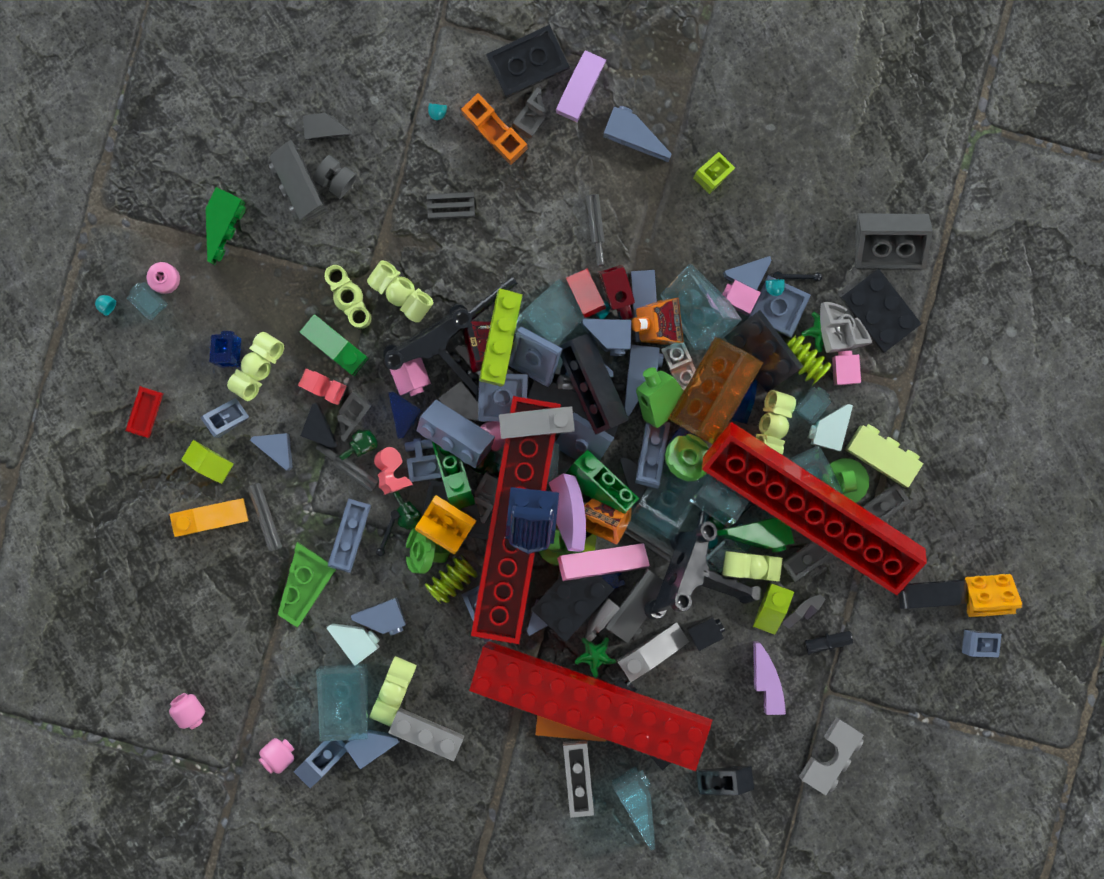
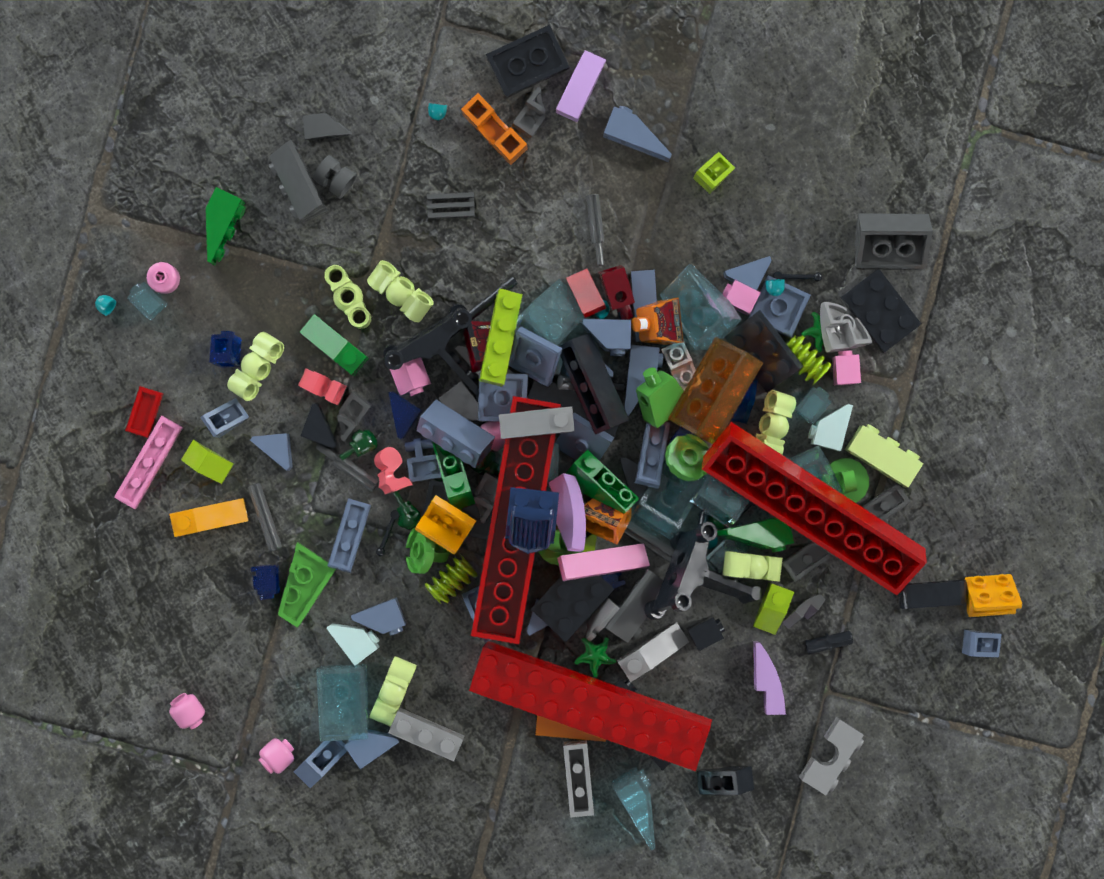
none -> bright pink tile [114,416,183,509]
none -> clear blue brick [251,564,280,599]

